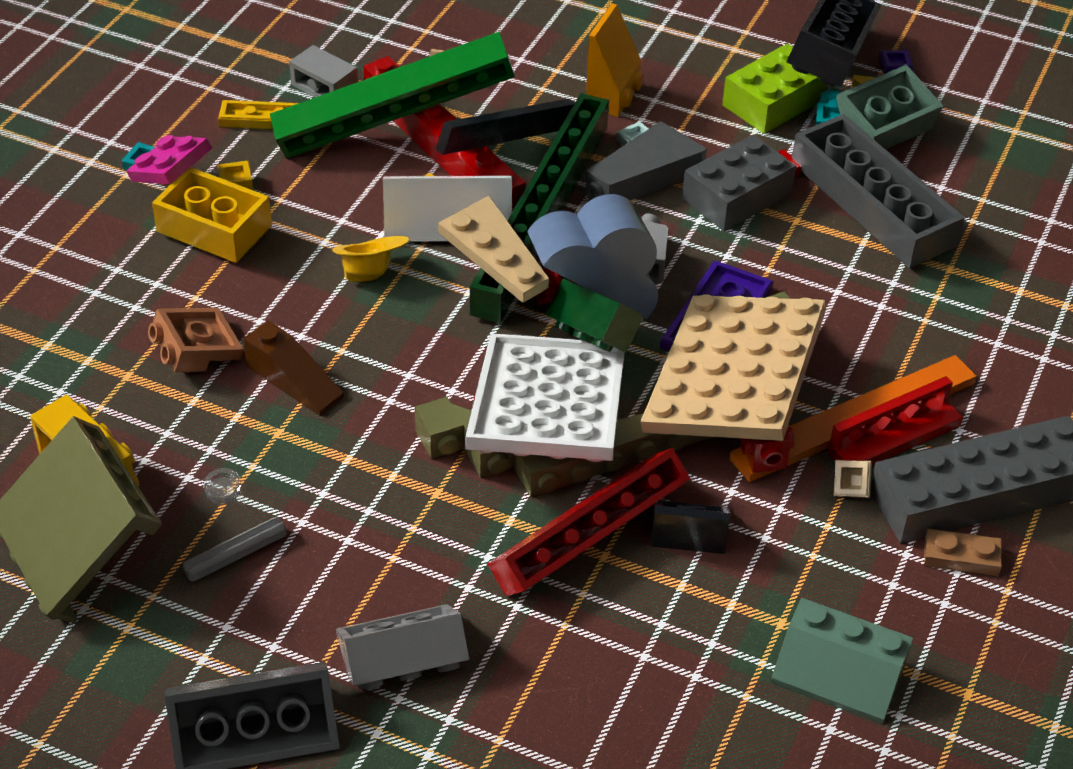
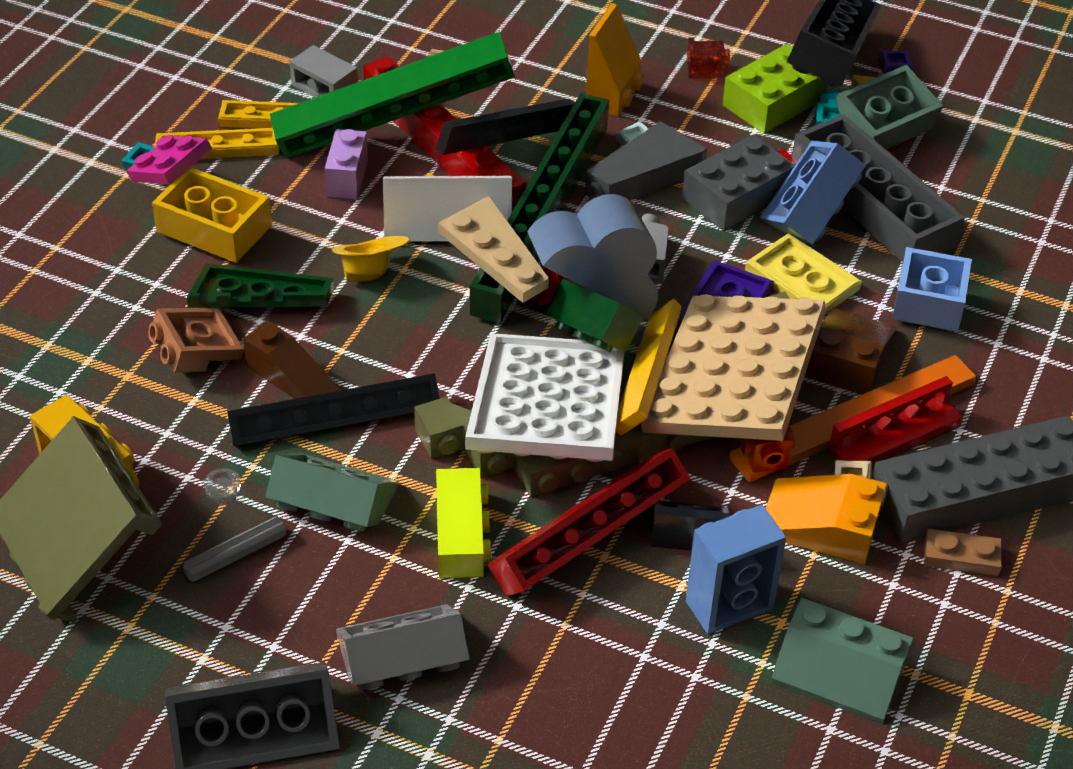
yellow plate [217,161,253,190] -> none
none -> yellow tile [155,128,279,159]
none -> dark green wing [187,263,334,308]
none -> black plate [227,373,440,446]
none -> sand green slope [265,453,399,531]
none -> lavender brick [325,129,368,200]
none -> neon yellow brick [436,468,491,578]
none -> yellow tile [616,299,682,436]
none -> clear red brick [686,37,730,78]
none -> medium blue brick [686,504,786,635]
none -> light yellow tile [745,233,862,315]
none -> medium blue slope [760,141,866,245]
none -> light orange slope [766,474,887,565]
none -> reddish brown slope [804,308,897,395]
none -> light blue brick [892,247,972,332]

